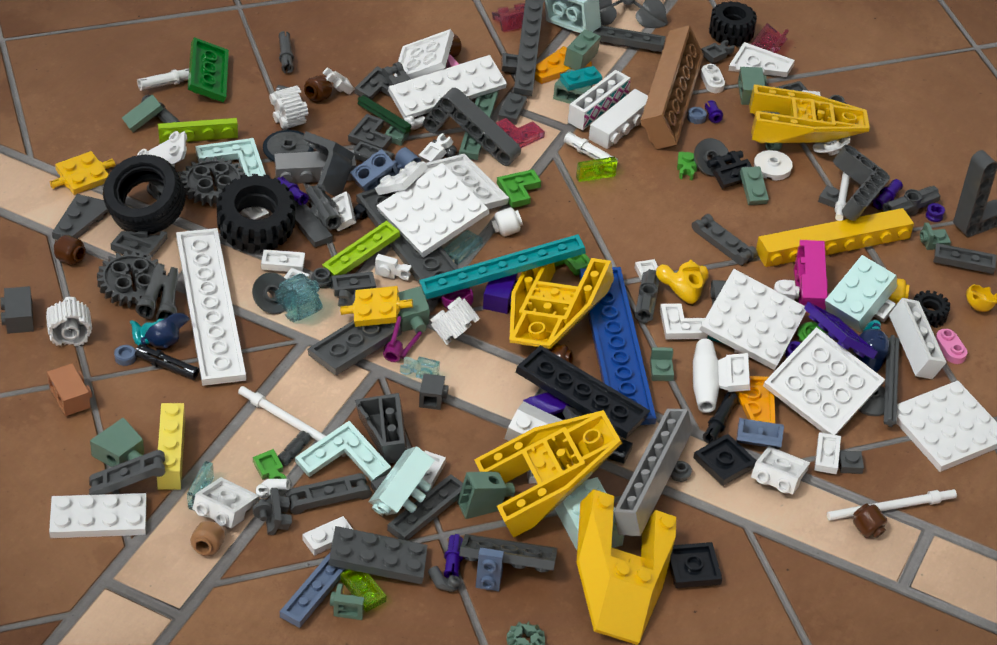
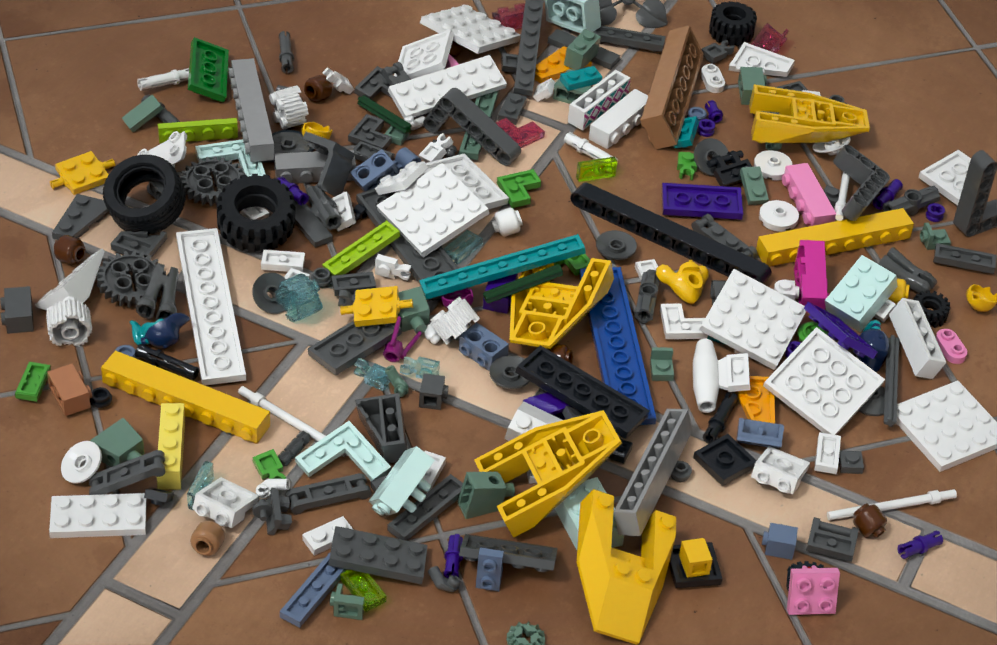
none -> bright green plate [15,362,51,402]
none -> white wedge [35,249,105,310]
none -> white dish [61,441,102,484]
none -> black plate [90,387,112,408]
none -> yellow brick [101,350,270,444]
none -> black plate [144,488,174,506]
none -> light grey brick [228,58,275,162]
none -> yellow hair [302,122,333,140]
none -> clear light blue plate [354,358,390,391]
none -> sand green arm [385,365,409,397]
none -> white plate [420,5,521,54]
none -> white arm [424,322,441,344]
none -> sand blue brick [459,322,509,371]
none -> dark green axle [483,264,563,304]
none -> dark grey dish [489,356,530,389]
none -> white plate [533,78,556,102]
none -> dark grey tile [547,29,620,70]
none -> black beam [570,182,772,284]
none -> dark grey dish [596,230,637,260]
none -> dark purple plate [662,183,743,220]
none -> teal plate [674,116,699,148]
none -> yellow panel [679,538,713,578]
none -> dark purple bush [697,119,715,137]
none -> white plate [759,200,799,232]
none -> sand blue brick [762,523,798,560]
none -> bright pink brick [782,163,836,227]
none -> bright pink plate [786,561,840,615]
none -> dark grey plate [806,517,859,562]
none -> dark grey piece [878,247,937,294]
none -> dark purple pin [897,531,943,559]
none -> white plate [918,150,971,206]

